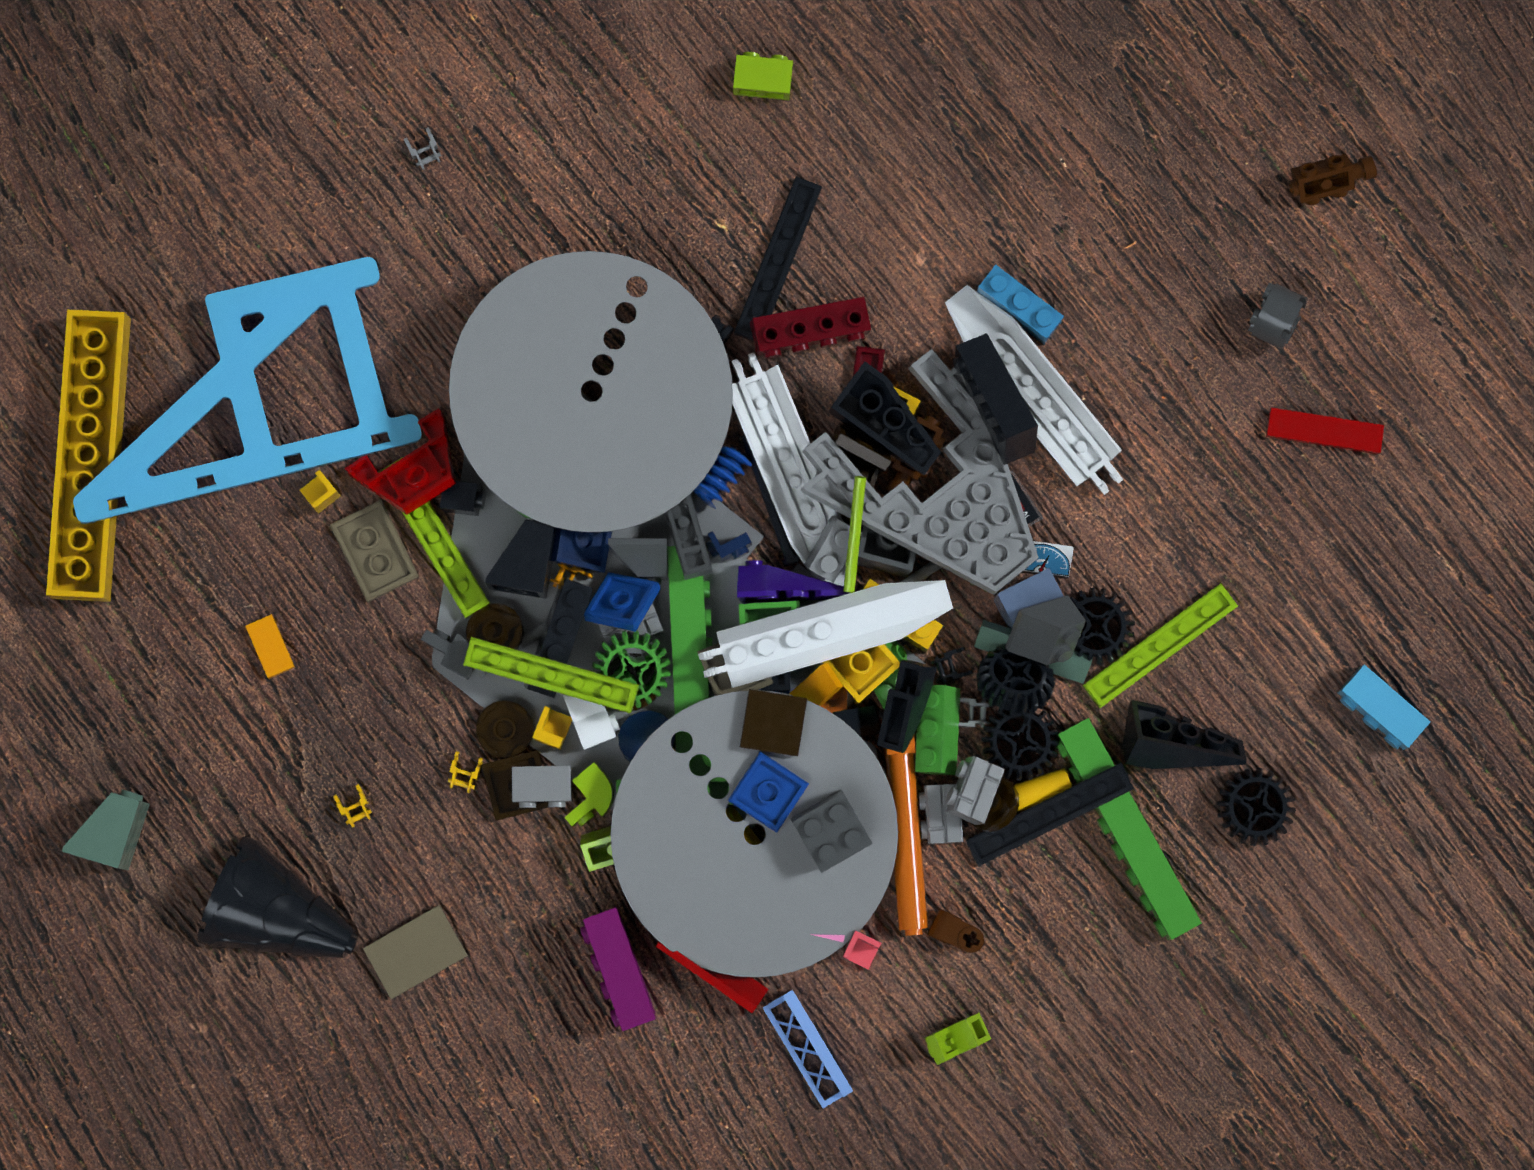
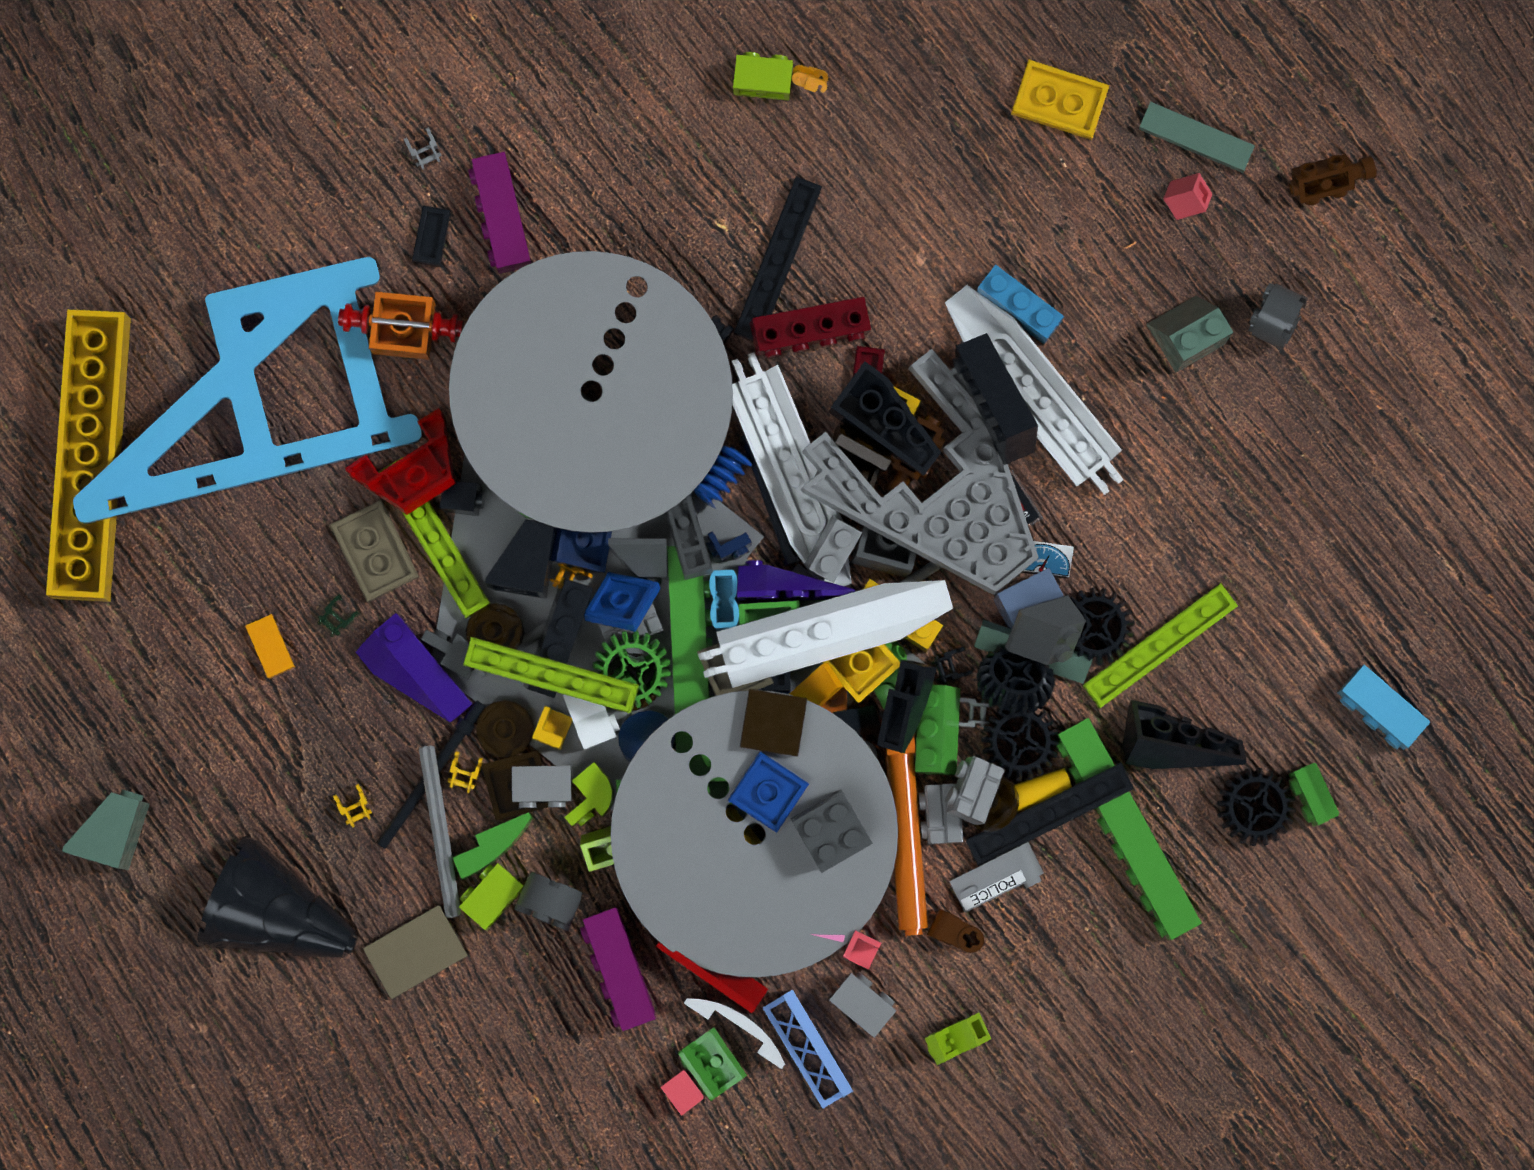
yellow panel [300,469,341,514] -> none
lime bar [843,476,866,593] -> none
red tile [1266,407,1385,455] -> none
none -> clear green piece [317,594,360,637]
none -> orange brick [338,292,464,360]
none -> dark purple wedge [356,613,473,723]
none -> black bar [376,700,486,849]
none -> black tile [412,206,451,267]
none -> light grey axle [419,745,461,918]
none -> bright green slope [453,812,533,880]
none -> lime brick [459,863,524,931]
none -> magenta brick [468,151,531,274]
none -> dark grey brick [514,872,583,931]
none -> coral panel [660,1069,704,1116]
none -> bright green bracket [678,1027,747,1101]
none -> white slope [684,998,785,1069]
none -> medium azure brick [709,570,740,632]
none -> light orange piece [792,65,828,93]
none -> light grey brick [829,972,897,1038]
none -> light grey door [949,842,1044,913]
none -> yellow tile [1011,60,1110,140]
none -> sand green tile [1139,101,1255,173]
none -> sand green slope [1146,296,1234,373]
none -> coral panel [1163,173,1213,220]
none -> bright green bracket [1289,763,1339,827]

